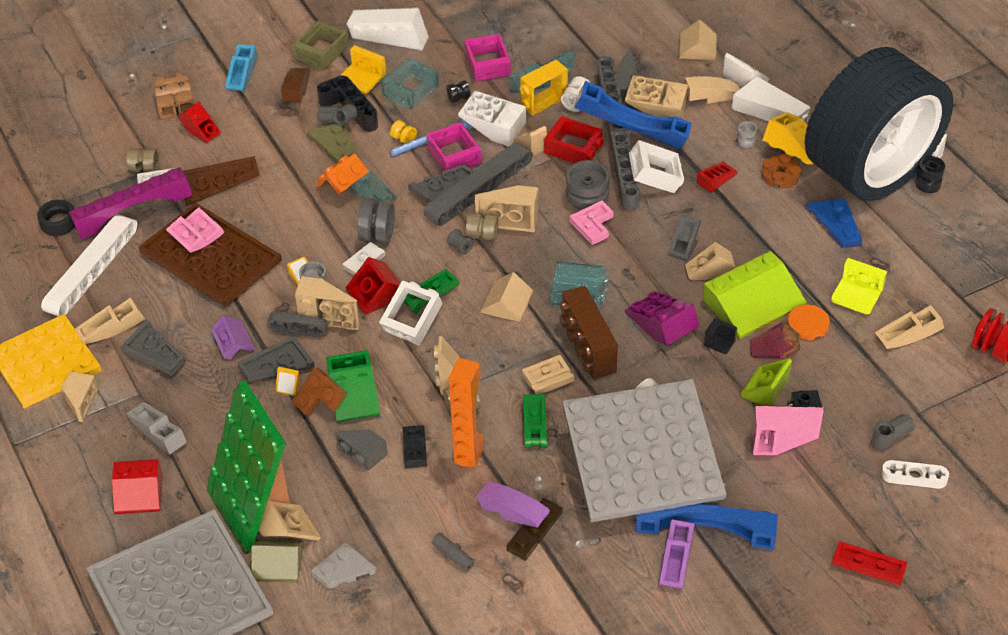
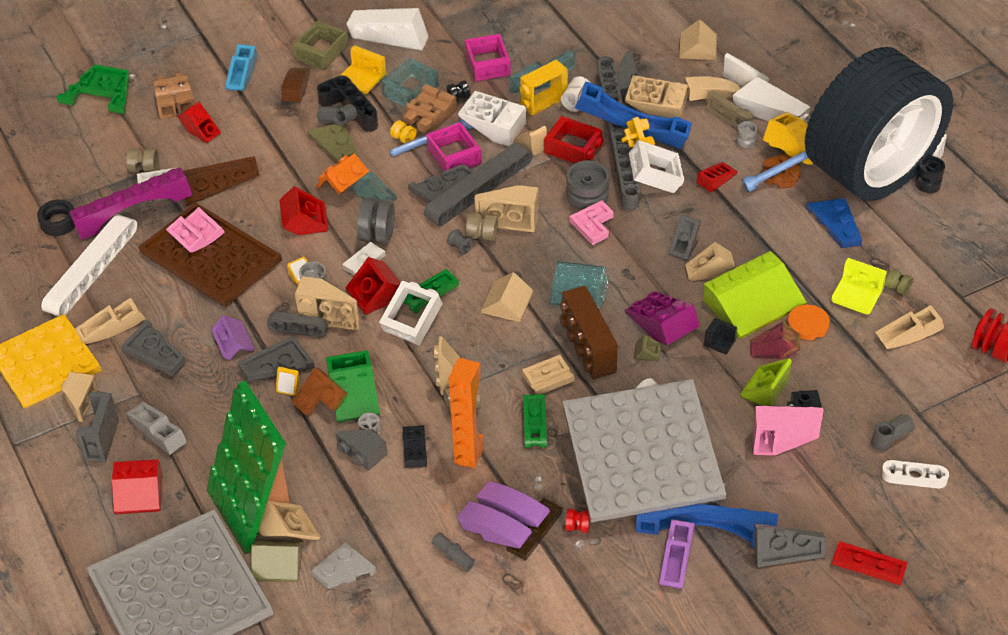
none -> green wing [56,64,130,114]
none -> dark grey panel [76,392,119,462]
none -> red slope [279,186,329,235]
none -> light grey wheel [358,413,381,436]
none -> medium nougat hips [402,84,457,133]
none -> medium lavender slope [457,501,532,548]
none -> red wheel [565,508,590,533]
none -> yellow hips [621,117,655,148]
none -> olive slope [634,335,662,361]
none -> dark tan hinge [706,91,753,128]
none -> medium blue piece [742,151,808,193]
none -> dark grey wing [755,524,826,567]
none -> olive wheel [884,269,913,296]

